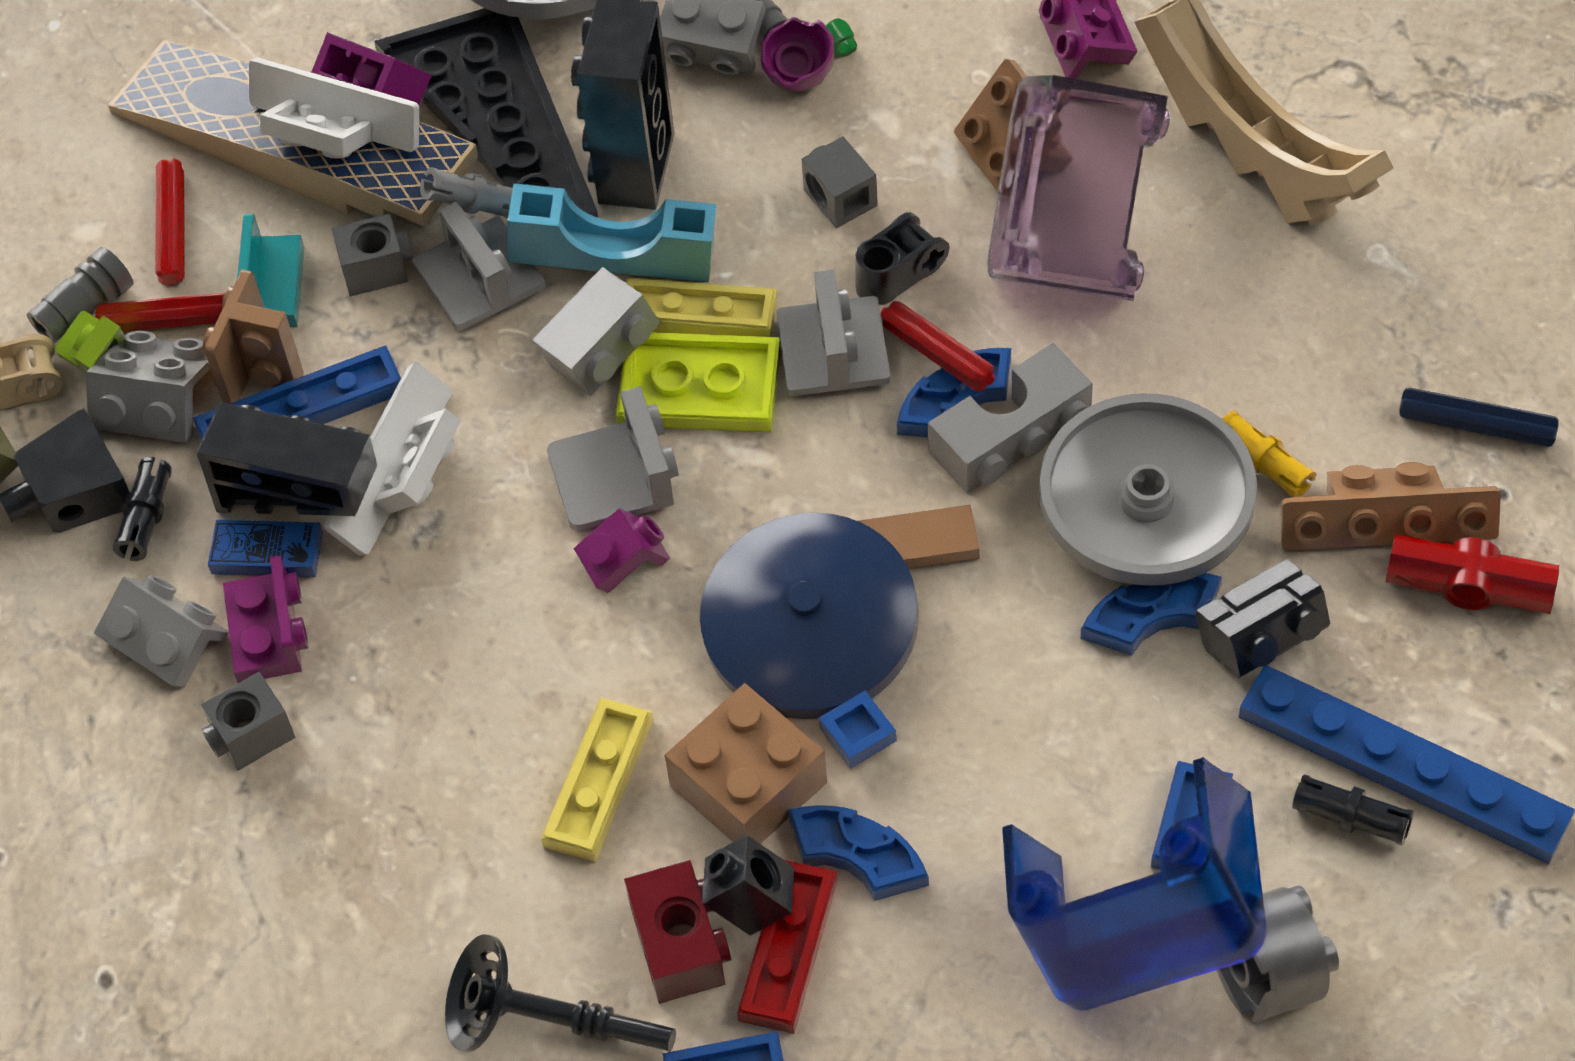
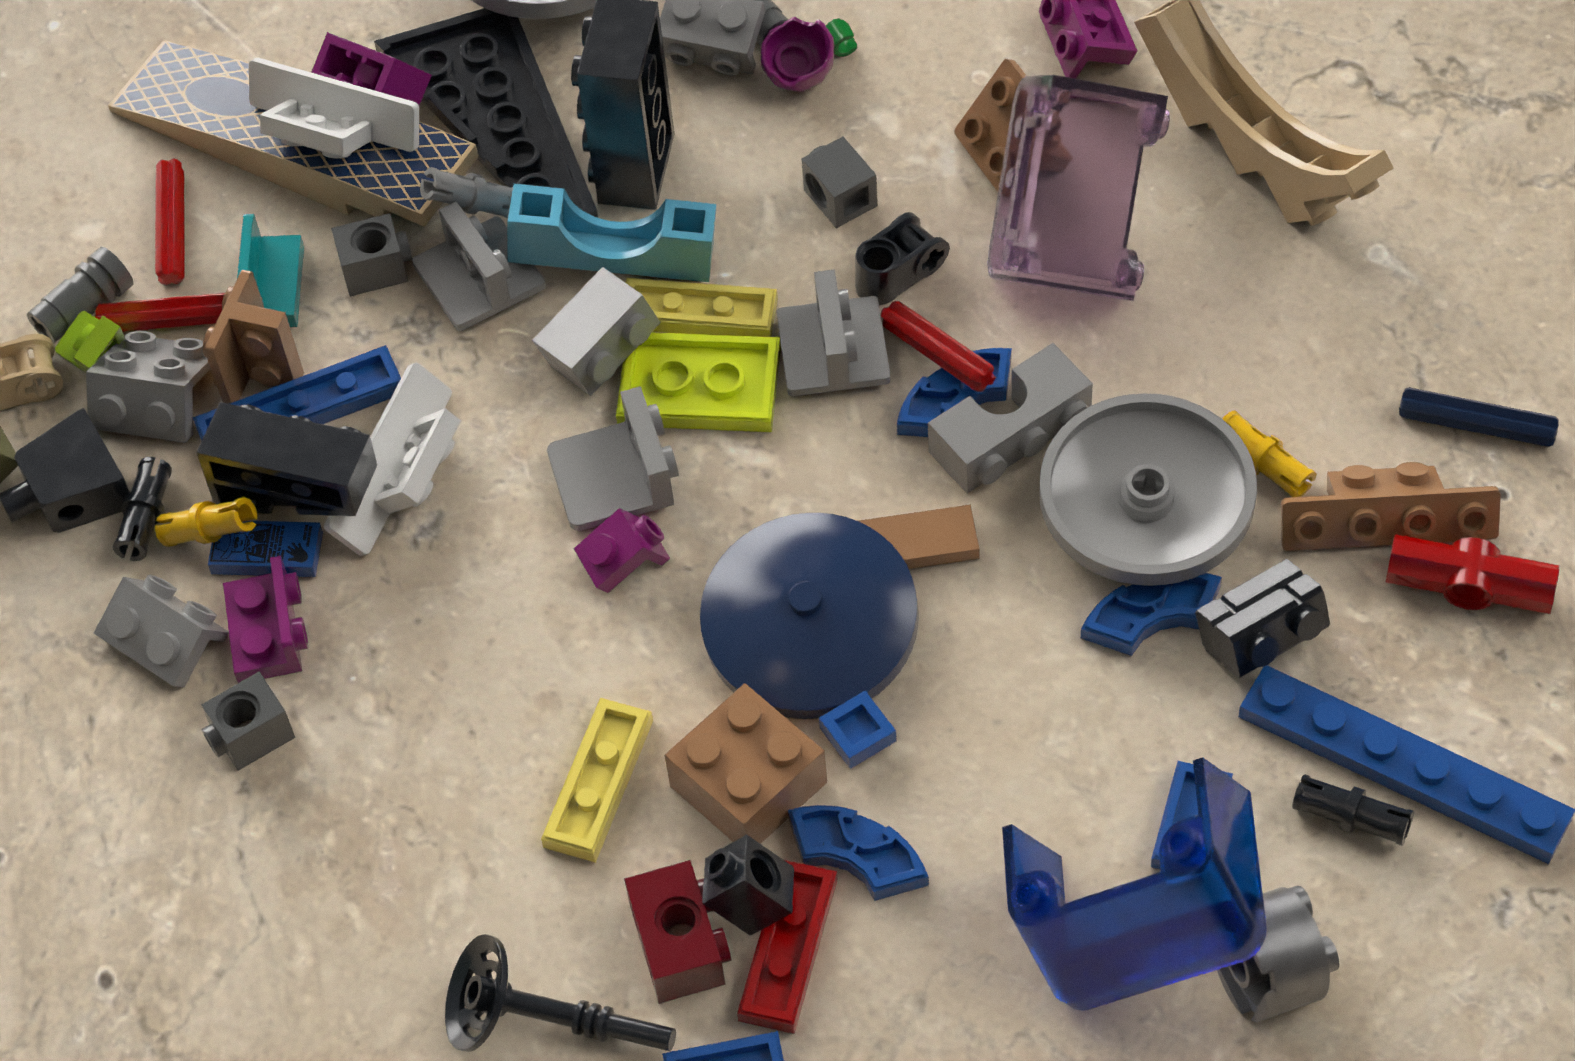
none -> yellow pin [155,497,258,547]

